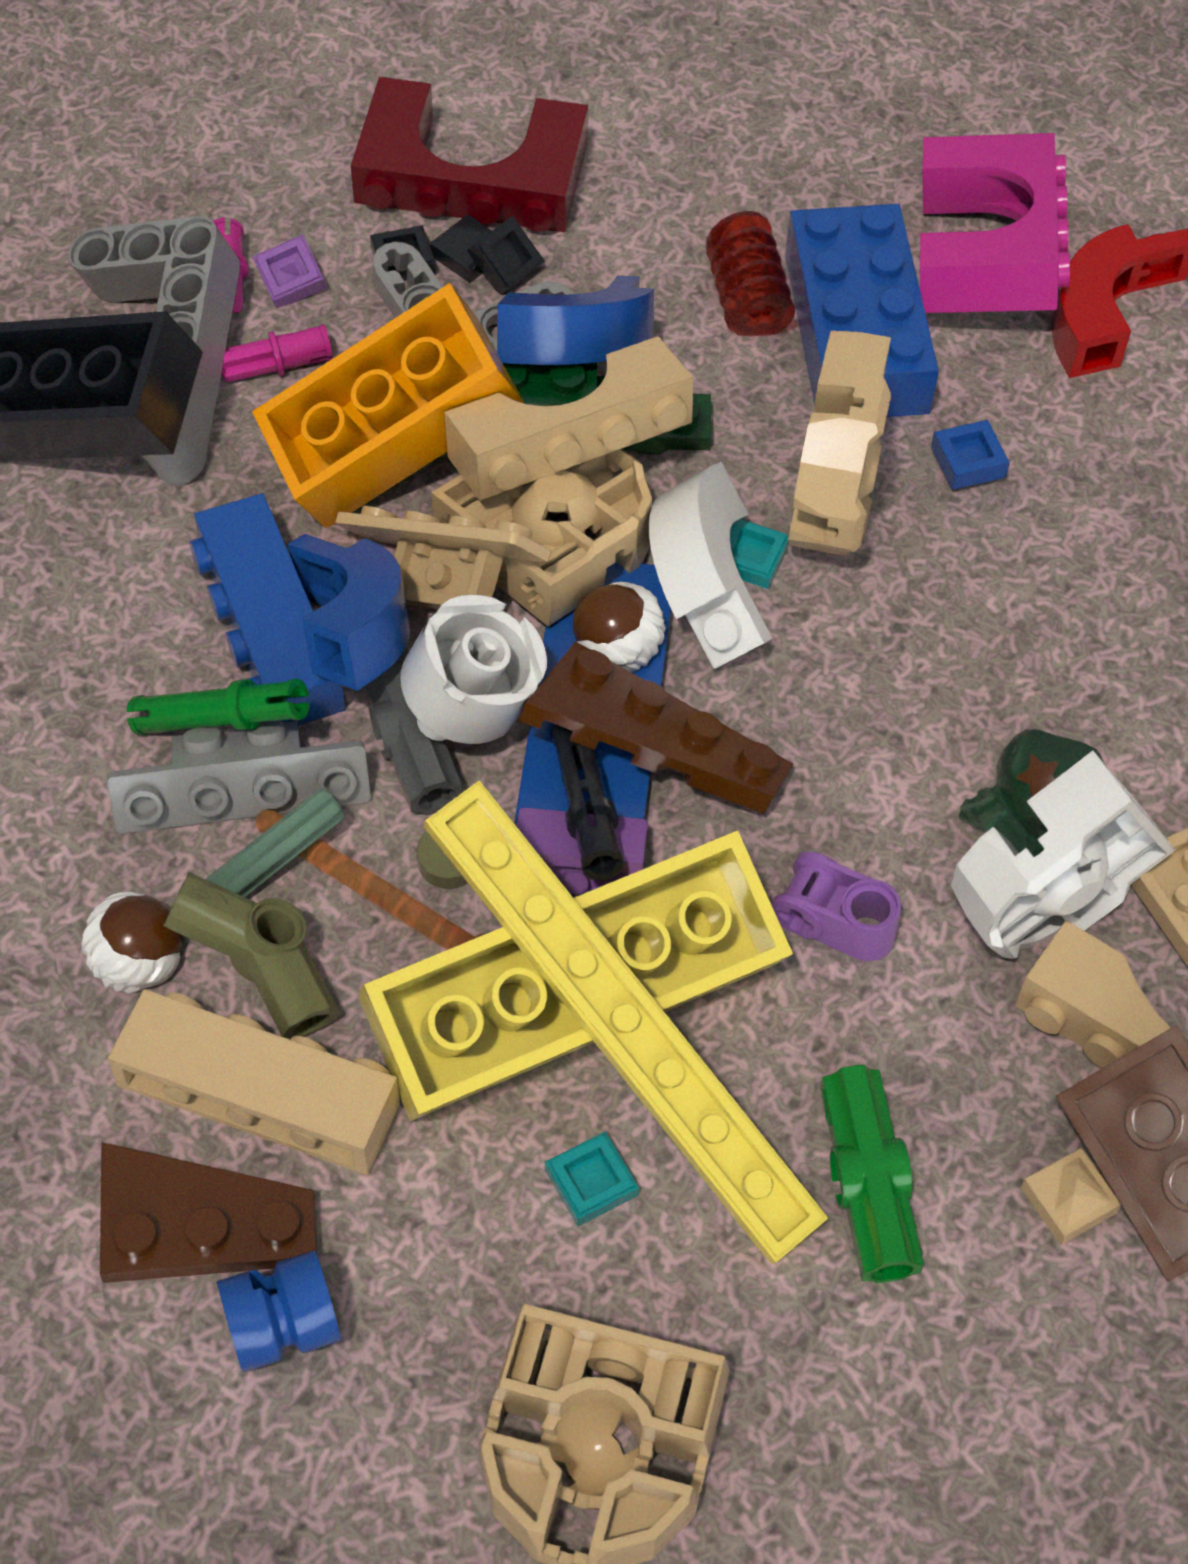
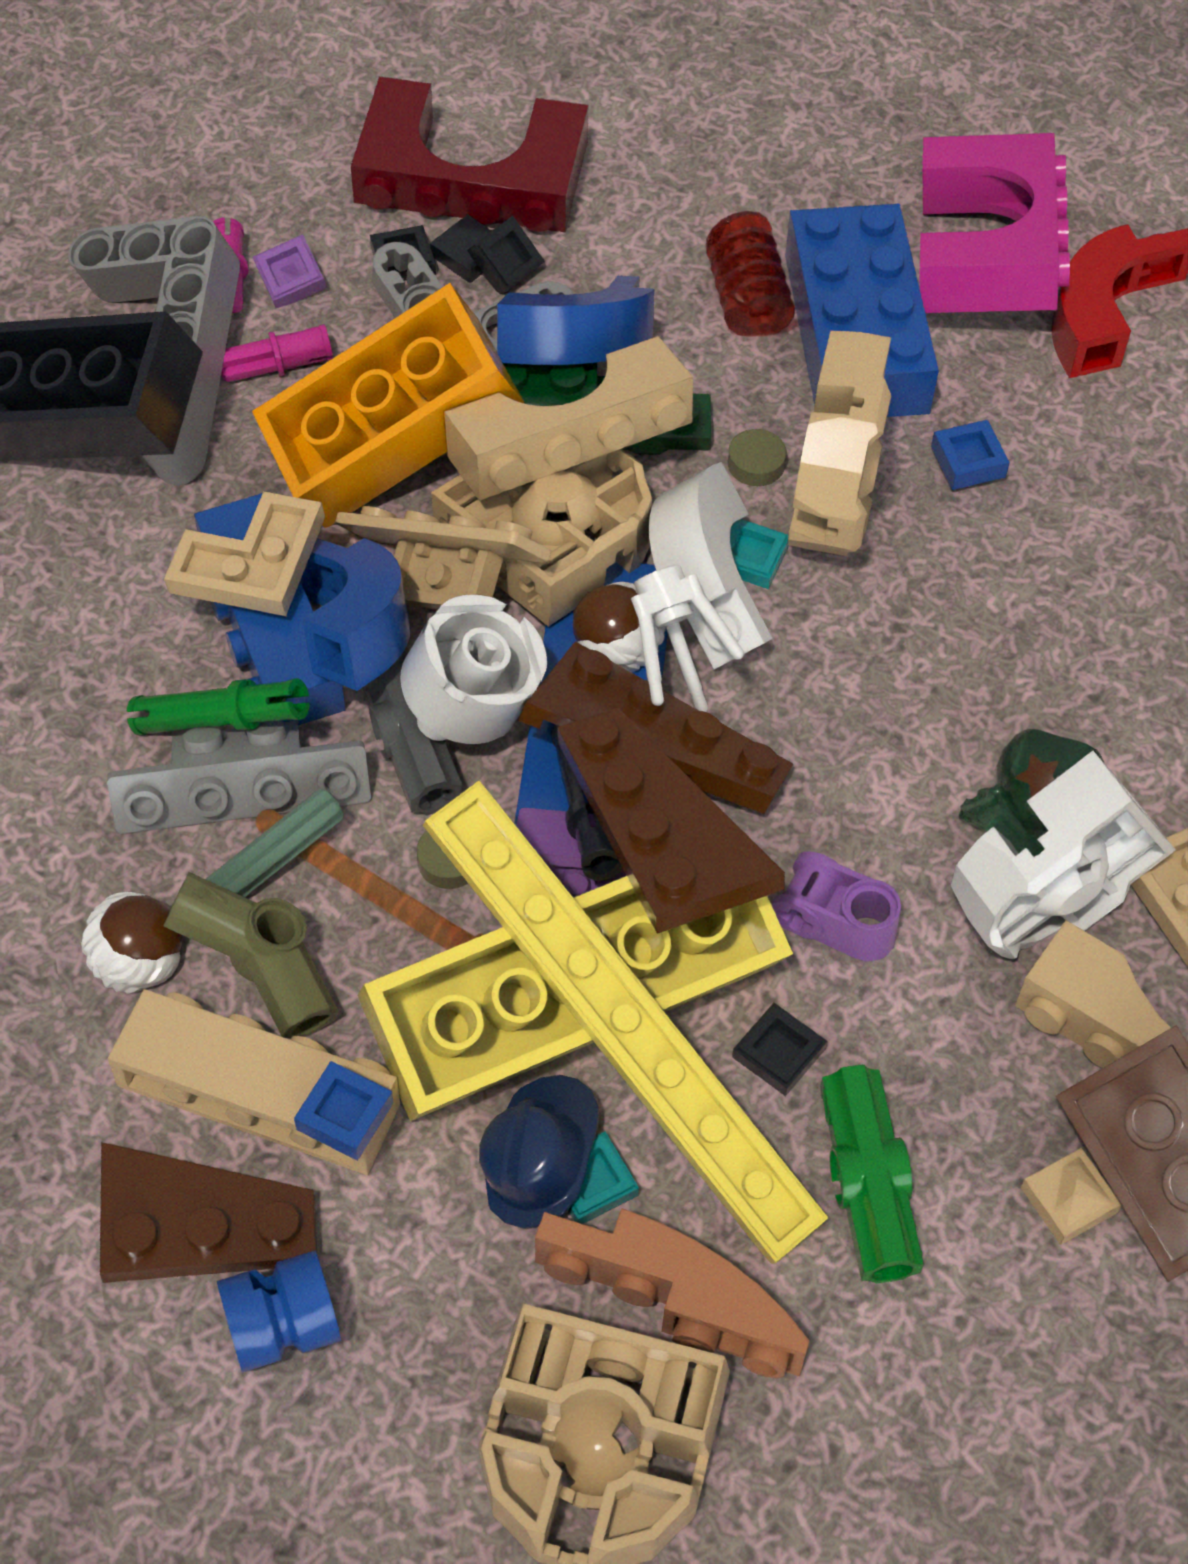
none -> tan plate [164,492,325,616]
none -> blue plate [294,1061,394,1161]
none -> dark blue piece [479,1075,599,1229]
none -> nougat slope [535,1208,810,1378]
none -> reddish brown wing [557,707,785,934]
none -> white plant [631,565,744,712]
none -> olive tile [727,429,787,486]
none -> black tile [732,1003,828,1097]

